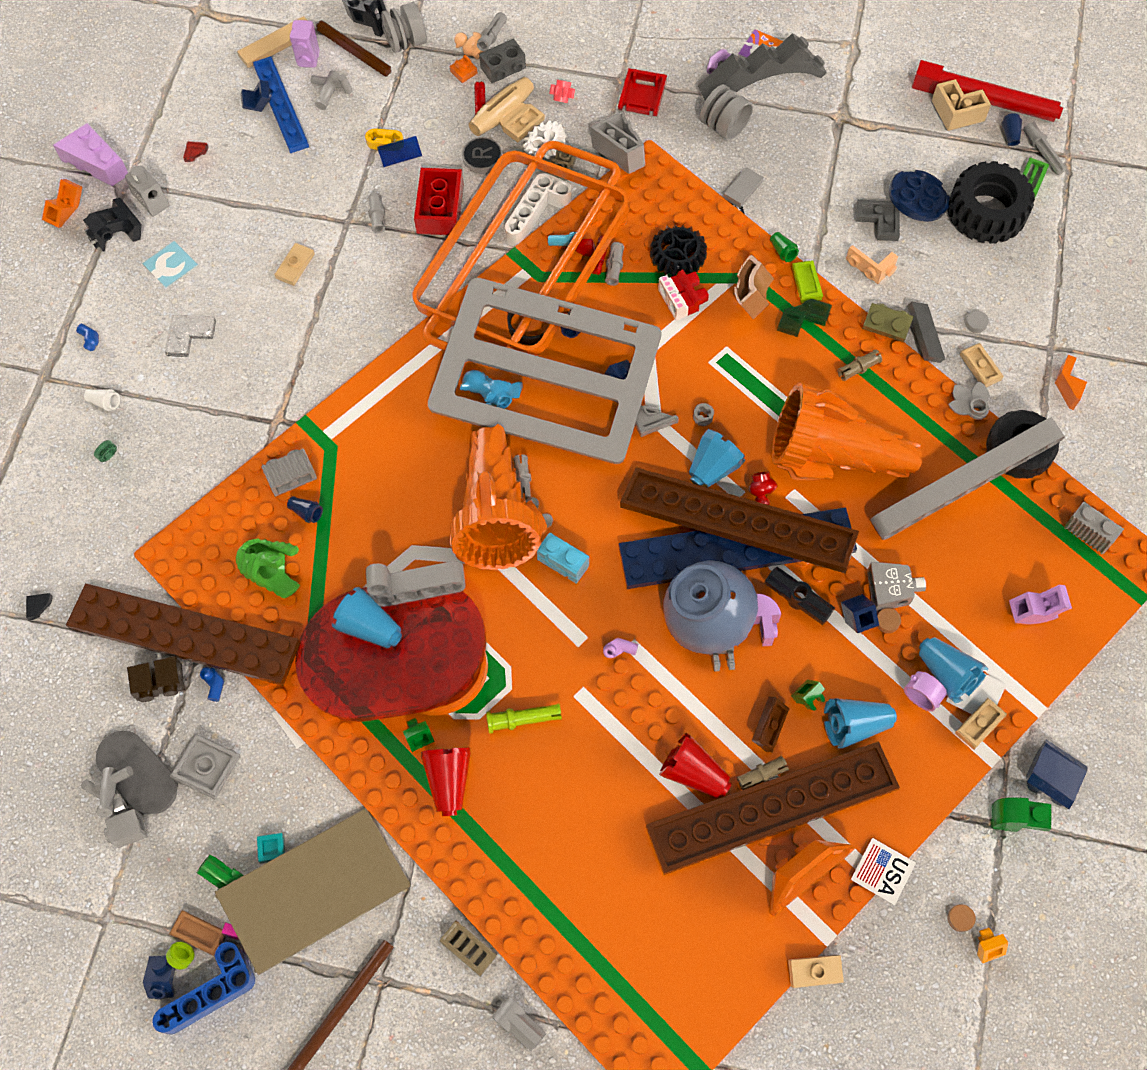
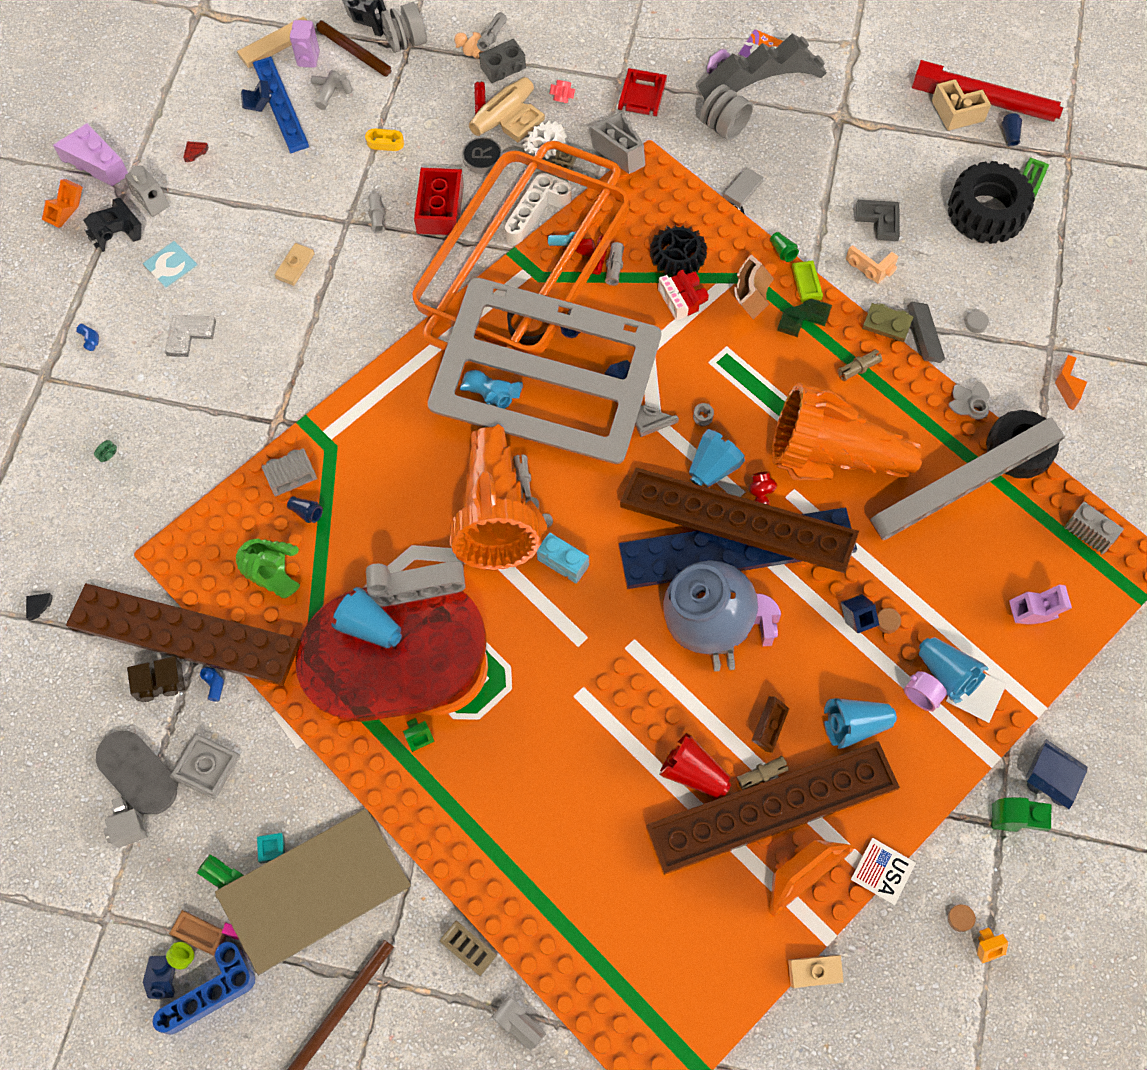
light grey piece [81,766,133,817] -> none
white cone [84,389,120,411] -> none
clear blue tile [377,136,422,168] -> none
red cone [421,748,471,816] -> none
orange tile [450,55,478,83] -> none
lime pin [486,704,562,734] -> none
lavender arm [603,638,639,658] -> none
black piece [764,567,835,625] -> none
green tile [791,680,825,711] -> none
light grey torso [867,562,926,612] -> none
dark blue tile [889,170,950,222] -> none
tan plate [955,698,1007,750] -> none
tan plate [960,343,1004,387] -> none
light grey axle [1023,122,1066,175] -> none

